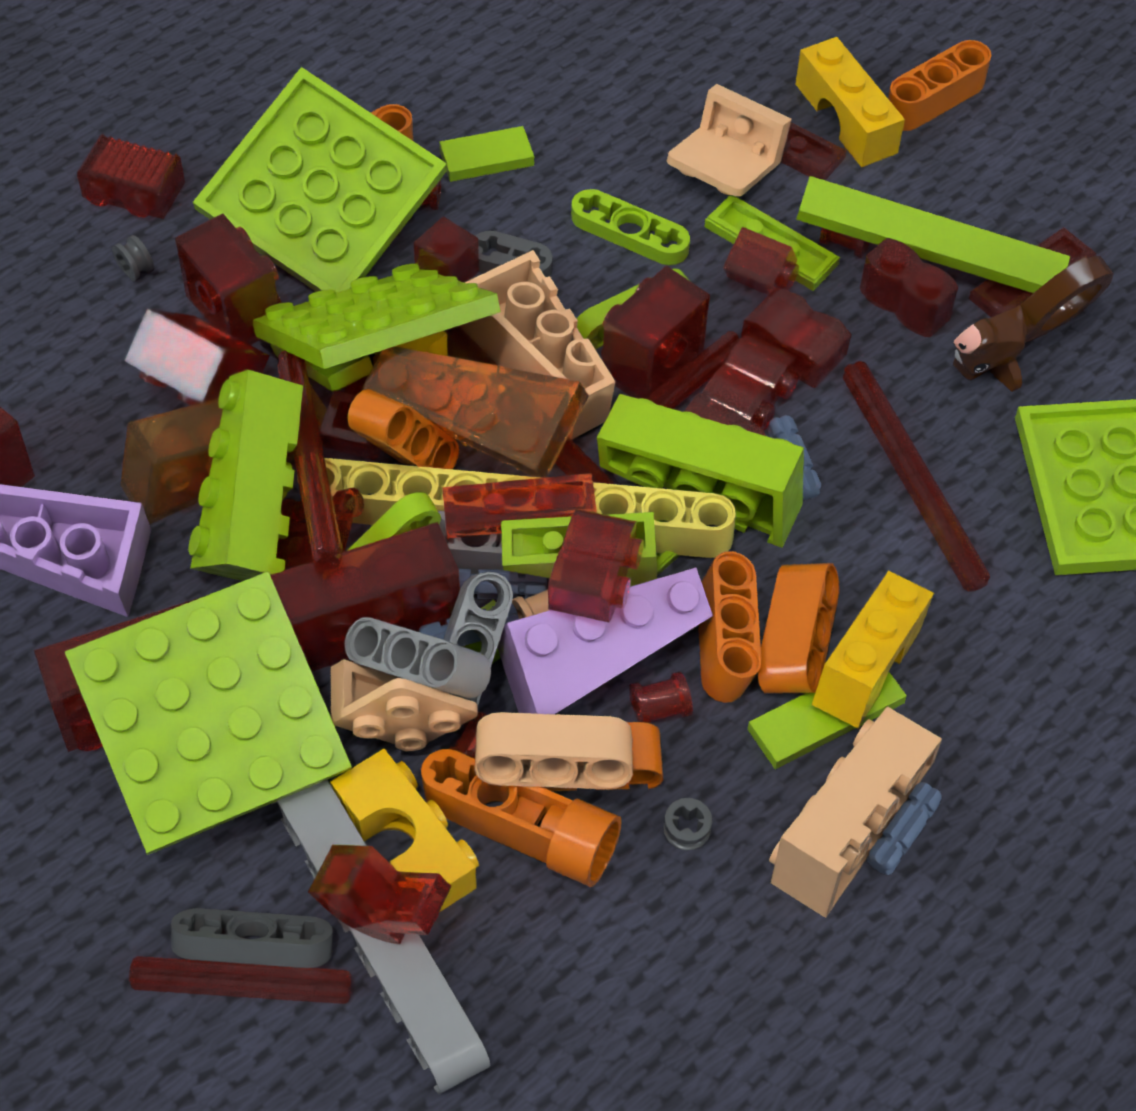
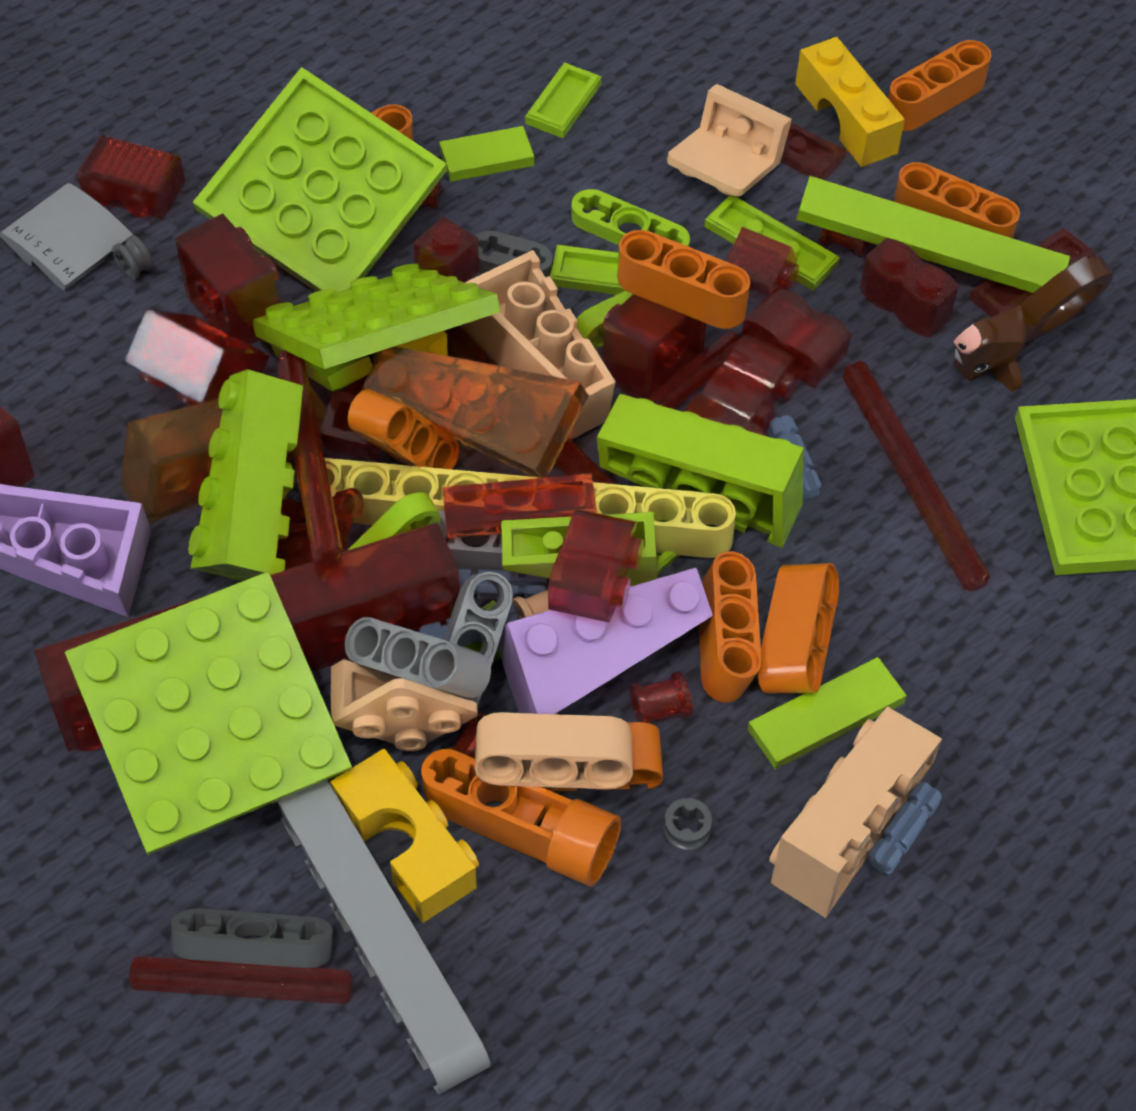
clear red brick [308,844,452,944] -> none
yellow arch [811,570,934,728] -> none
none -> light grey slope [0,183,133,291]
none -> lime tile [525,62,602,138]
none -> lime tile [550,245,626,295]
none -> orange beam [617,230,750,329]
none -> orange beam [893,162,1020,238]

